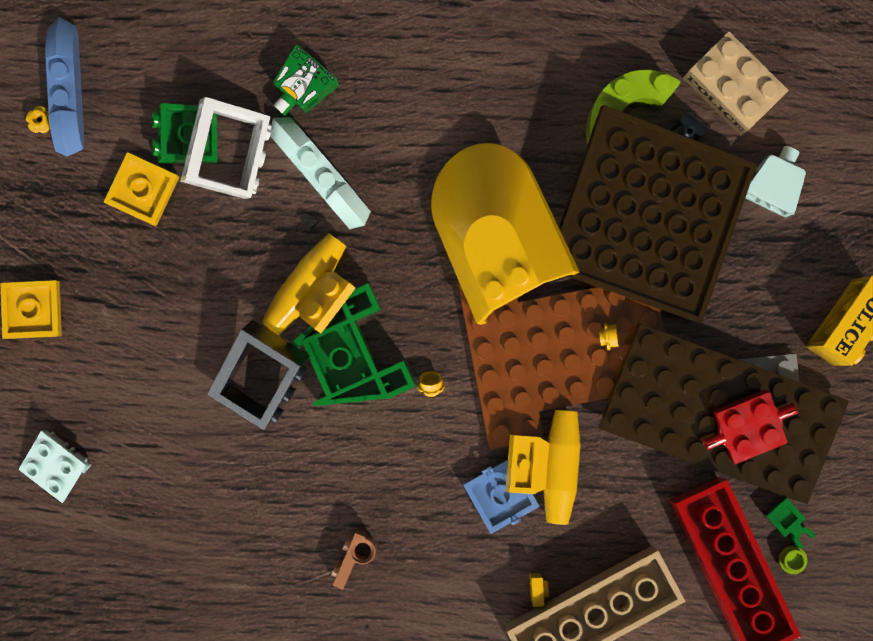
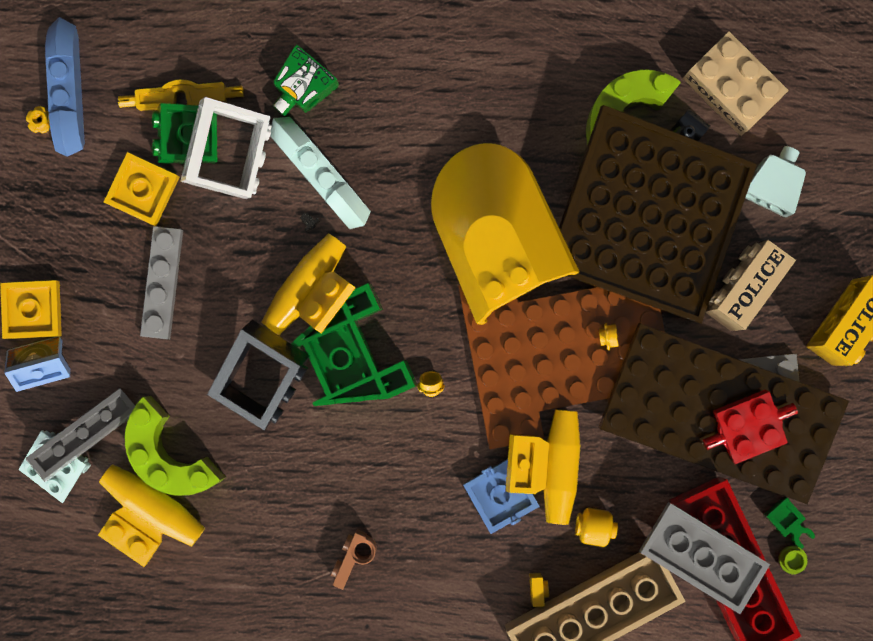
none -> light blue panel [4,336,71,392]
none -> light grey plate [26,389,135,482]
none -> yellow plate [98,464,205,567]
none -> yellow piece [118,80,244,111]
none -> lime brick [125,396,226,496]
none -> light grey plate [140,226,183,340]
none -> yellow head [575,508,618,547]
none -> light grey plate [639,502,770,614]
none -> tan brick [706,240,796,331]

